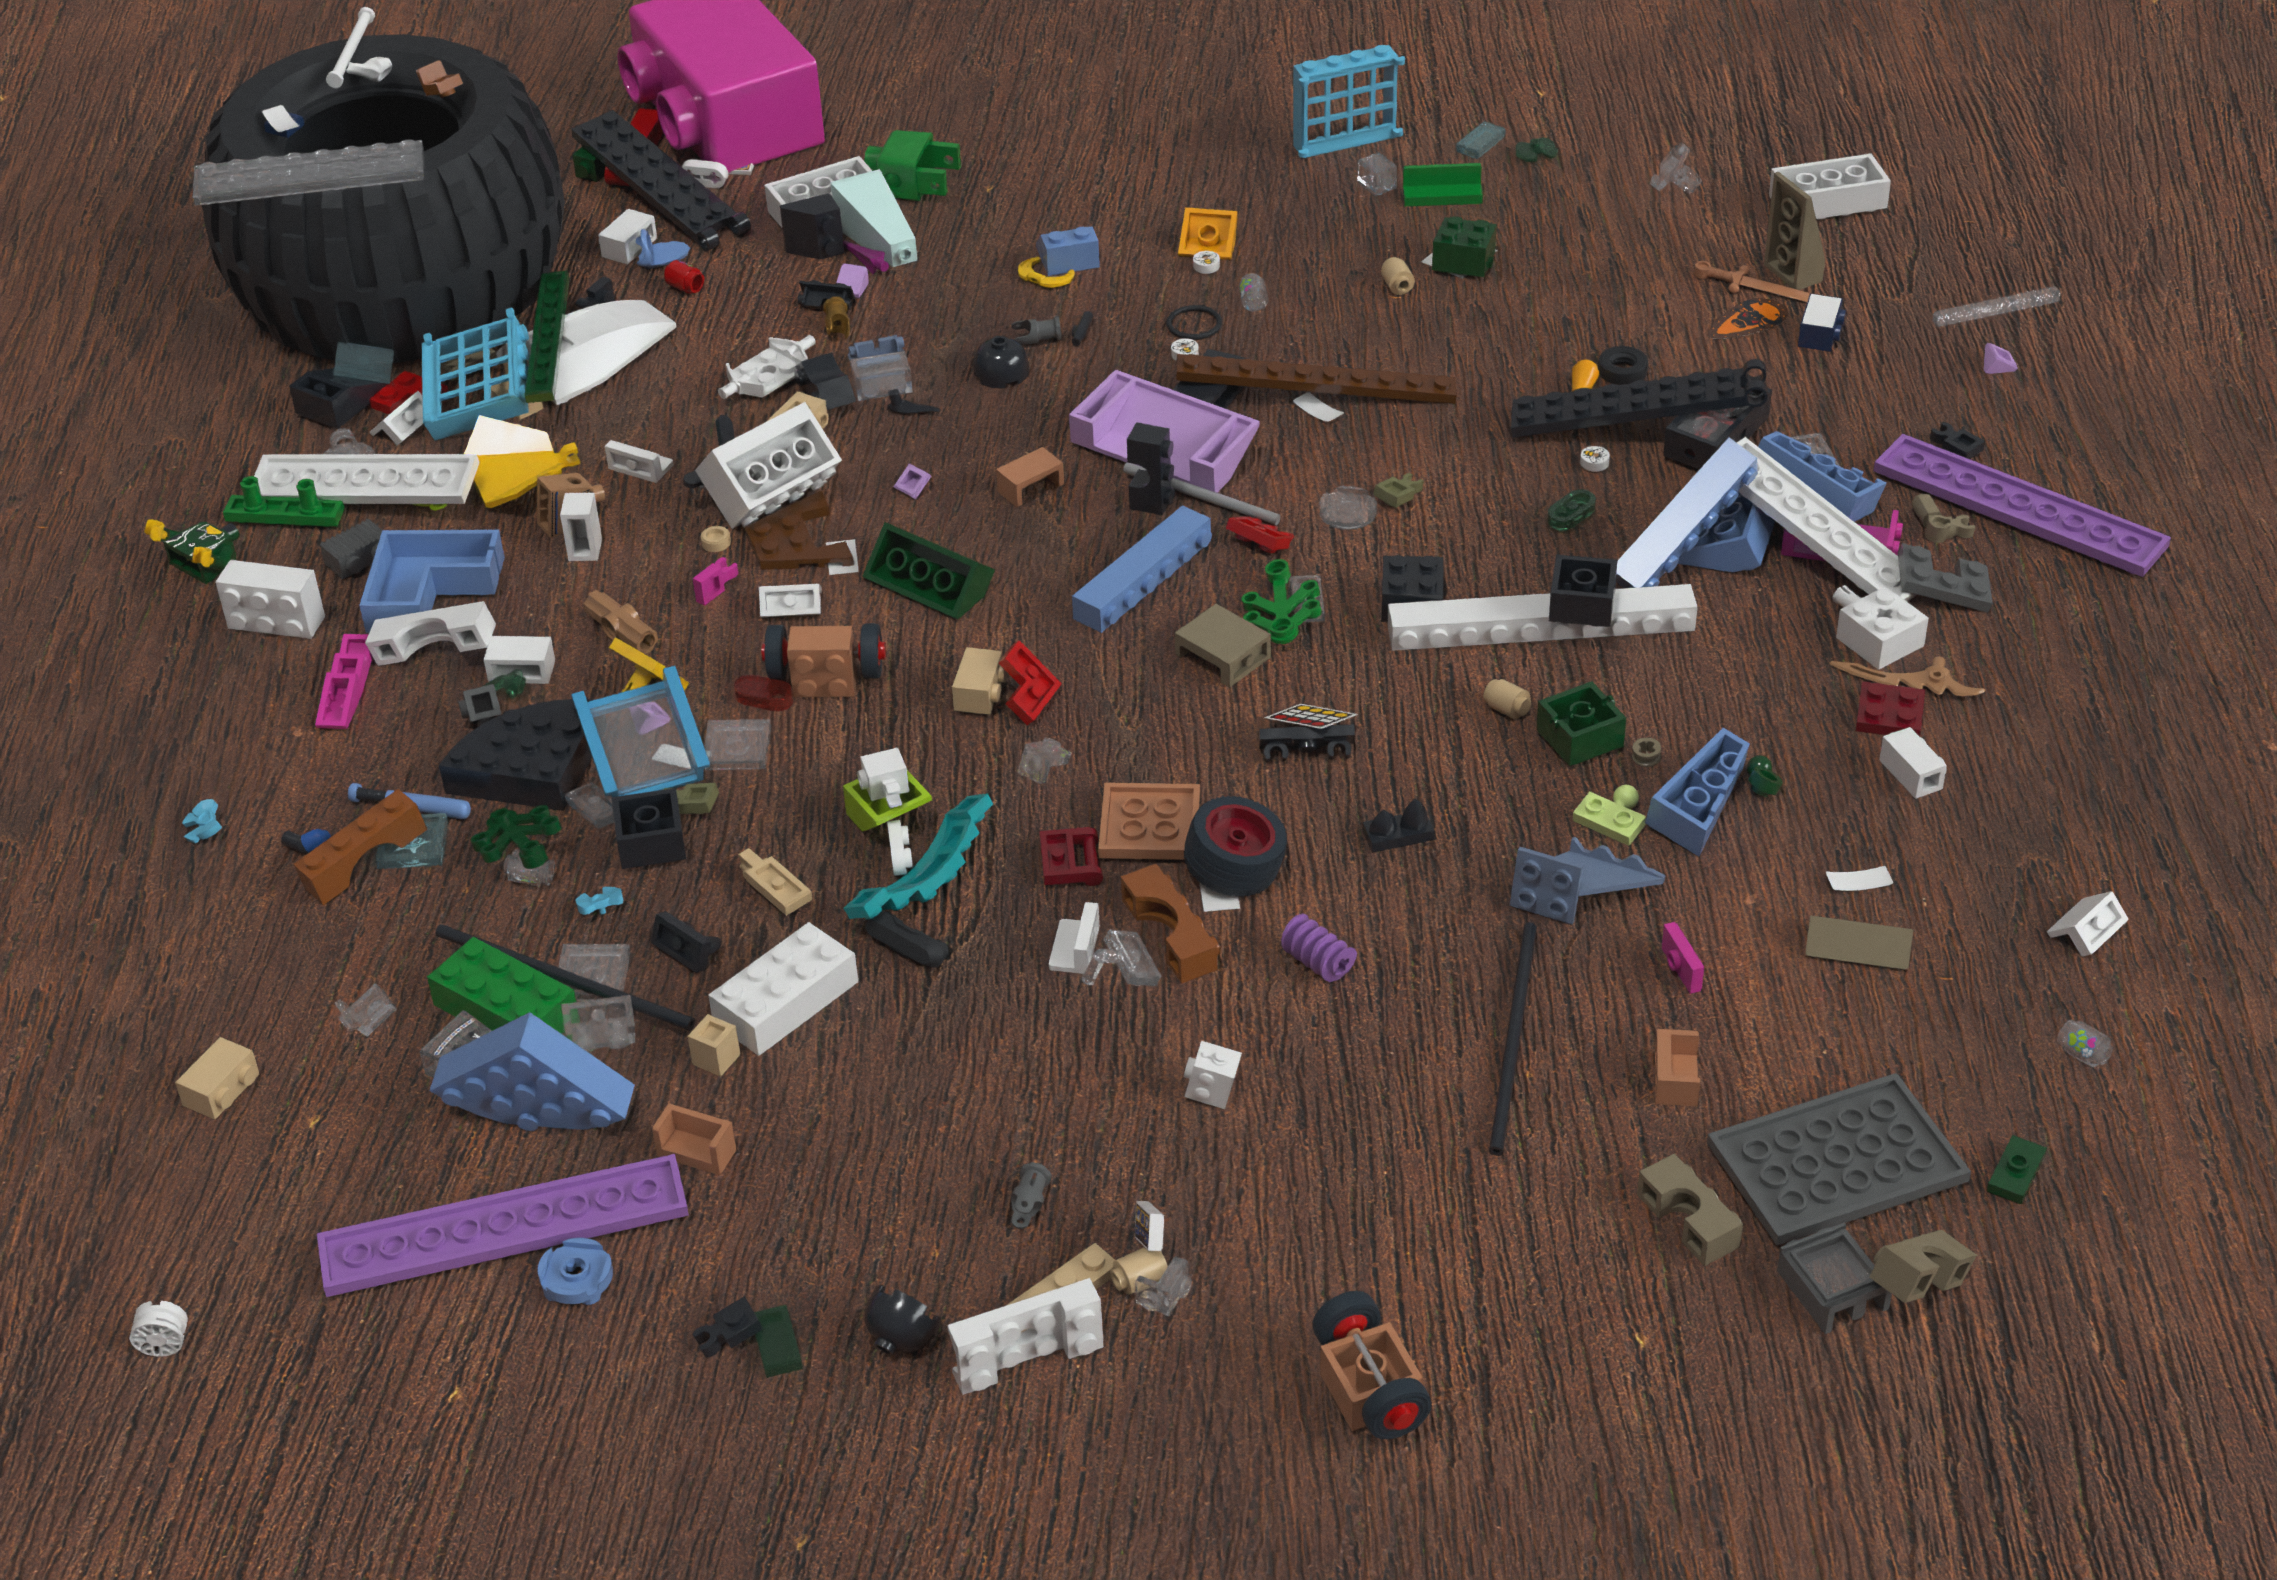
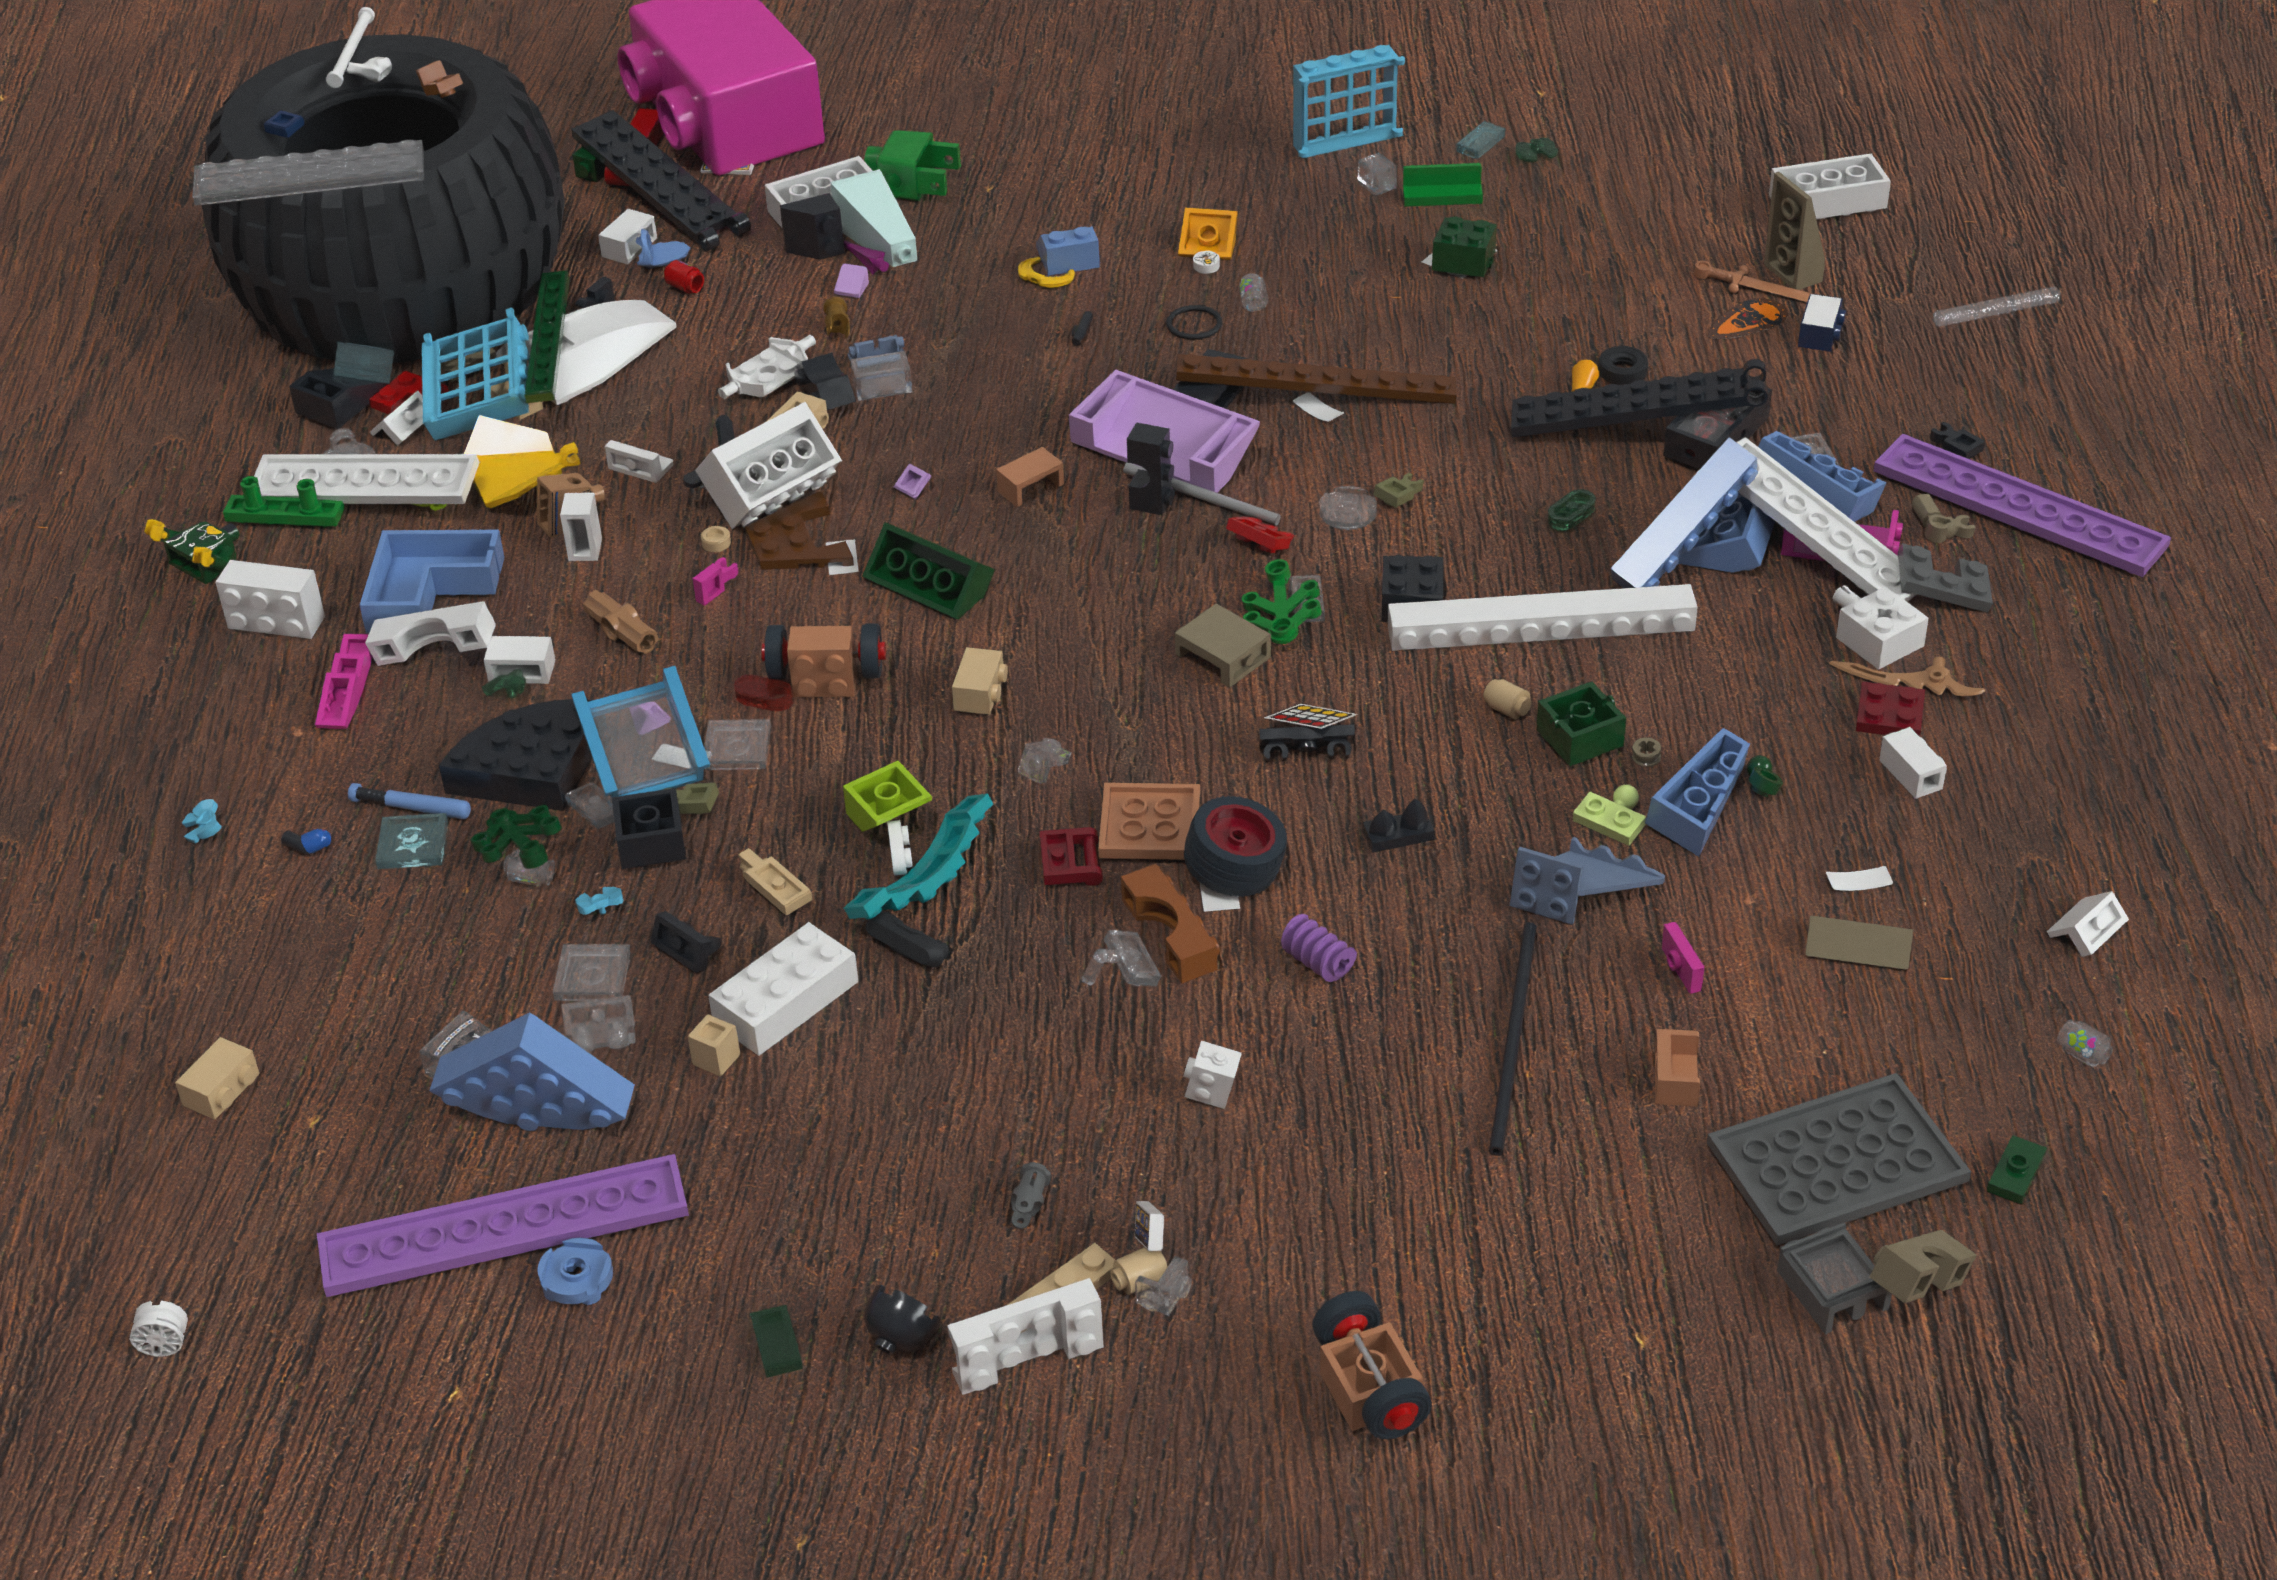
white sticker [262,105,300,132] -> none
dark orange arch [293,789,427,905] -> none
dark grey brick [320,519,382,580] -> none
clear bracket [334,983,397,1037] -> none
green brick [427,937,580,1034] -> none
black piece [435,924,695,1031] -> none
dark grey brick [458,684,501,727] -> none
yellow tile [609,637,689,692] -> none
nougat panel [652,1103,736,1175] -> none
white beam [682,159,729,188] -> none
black plate [692,1296,764,1358] -> none
white panel [759,584,822,618] -> none
black hinge [798,280,856,310] -> none
white brick [857,748,909,808] -> none
black bar [887,389,940,414] -> none
black cylinder [973,336,1029,389] -> none
red plate [998,640,1062,725] -> none
dark grey piece [1011,316,1062,345] -> none
white panel [1049,902,1100,974] -> none
medium blue brick [1072,505,1212,633] -> none
white tile [1171,339,1199,360] -> none
tan brick [1381,257,1415,295] -> none
black brick [1549,554,1618,627] -> none
white tile [1580,446,1610,472] -> none
dark tan arch [1637,1154,1743,1266] -> none
clear tile [1649,142,1702,193] -> none
lavender slope [1984,343,2017,374] -> none

